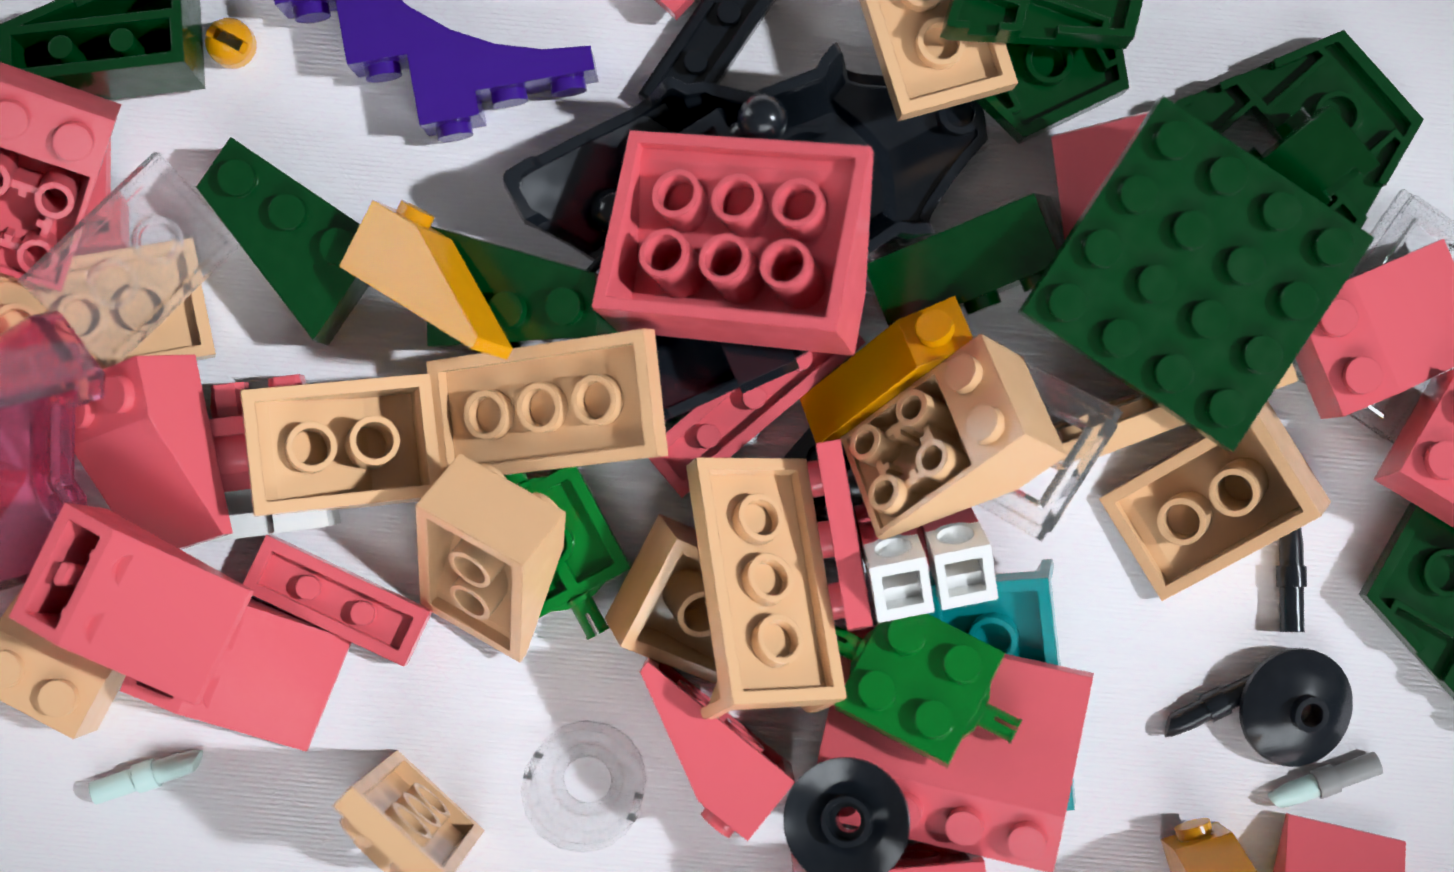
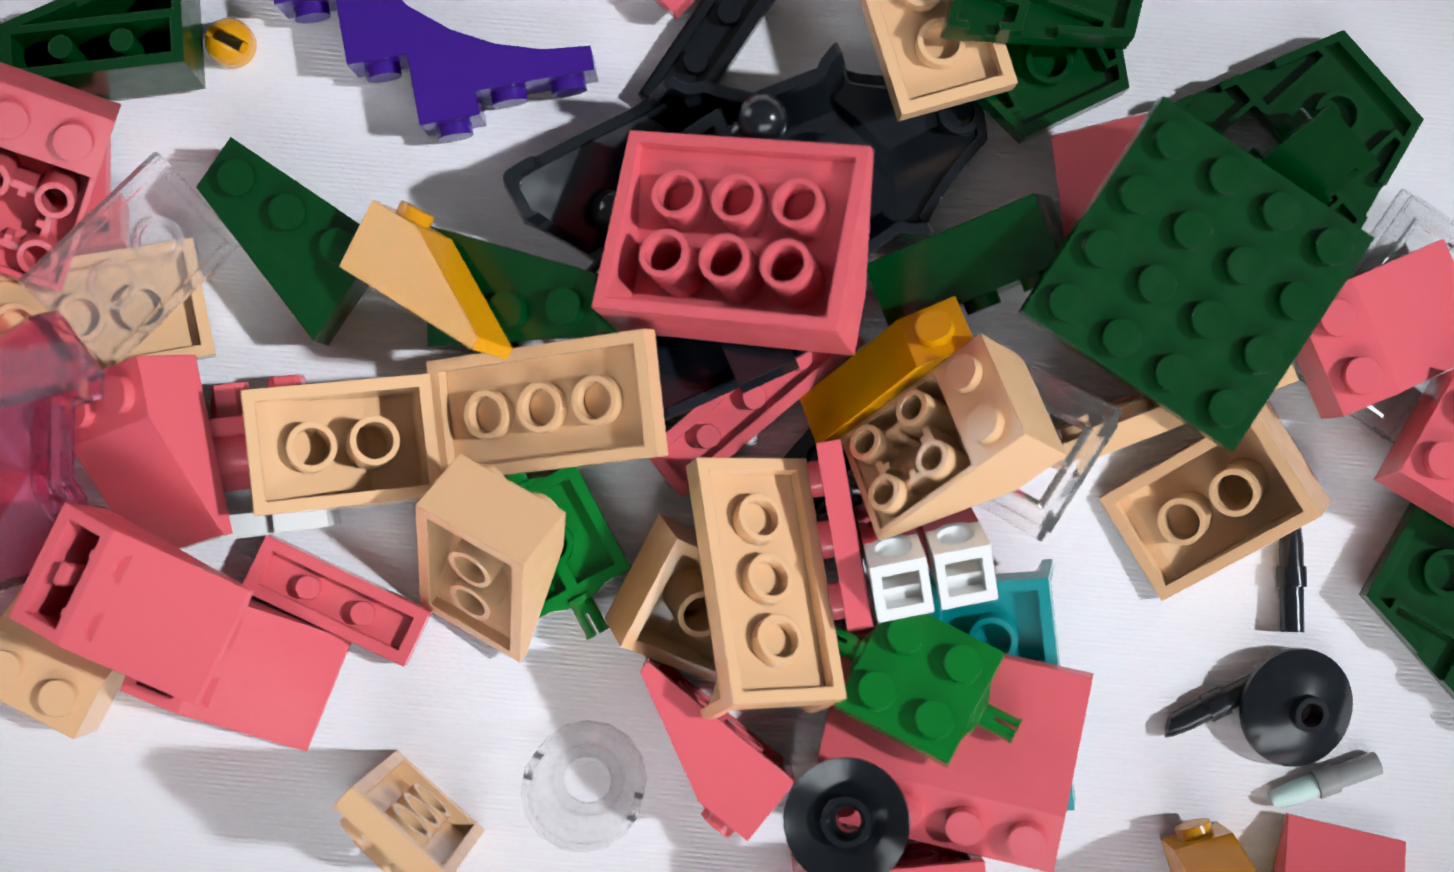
light aqua piece [88,750,203,805] -> none

